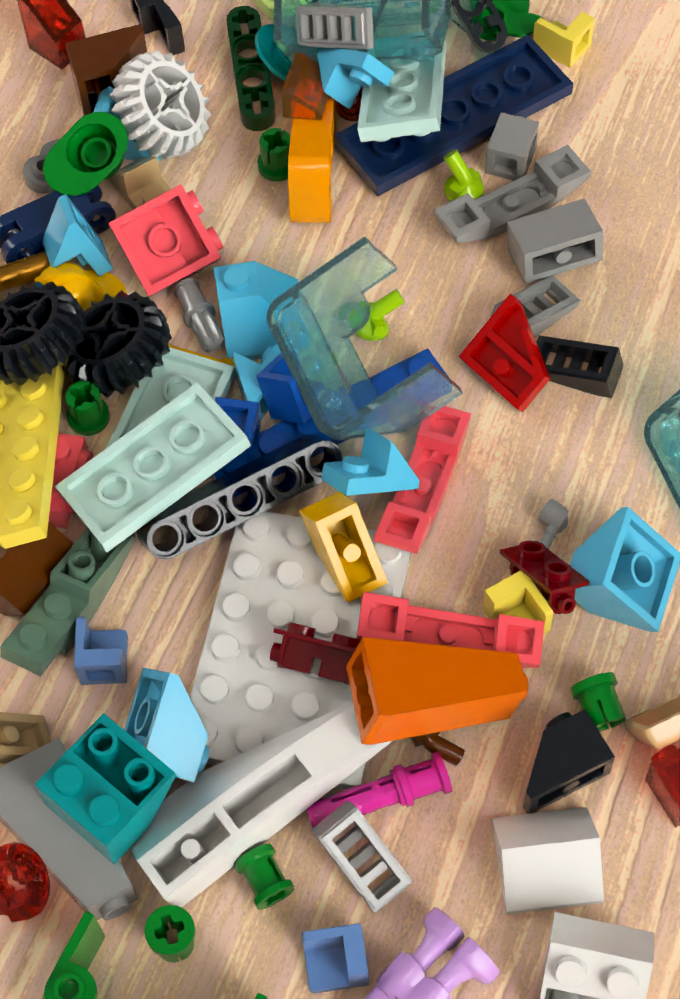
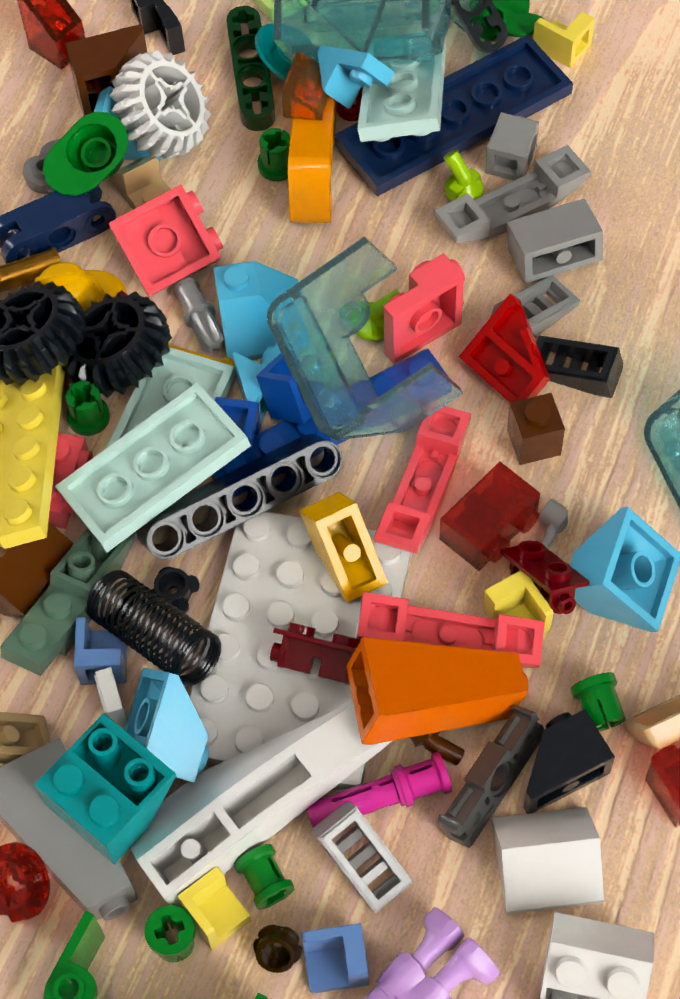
medium azure slope [43,194,113,277] -> none
light grey slope [296,2,374,49] -> none
medium azure slope [321,428,420,496] -> none
none -> black piece [87,570,221,687]
none -> white tile [94,667,127,728]
none -> black plate [151,567,200,614]
none -> light yellow panel [178,867,251,950]
none -> dark brown plate [253,925,302,973]
none -> coral plate [383,253,465,365]
none -> dark grey piece [438,705,544,848]
none -> clear red brick [439,461,540,571]
none -> reddish brown brick [507,393,565,465]

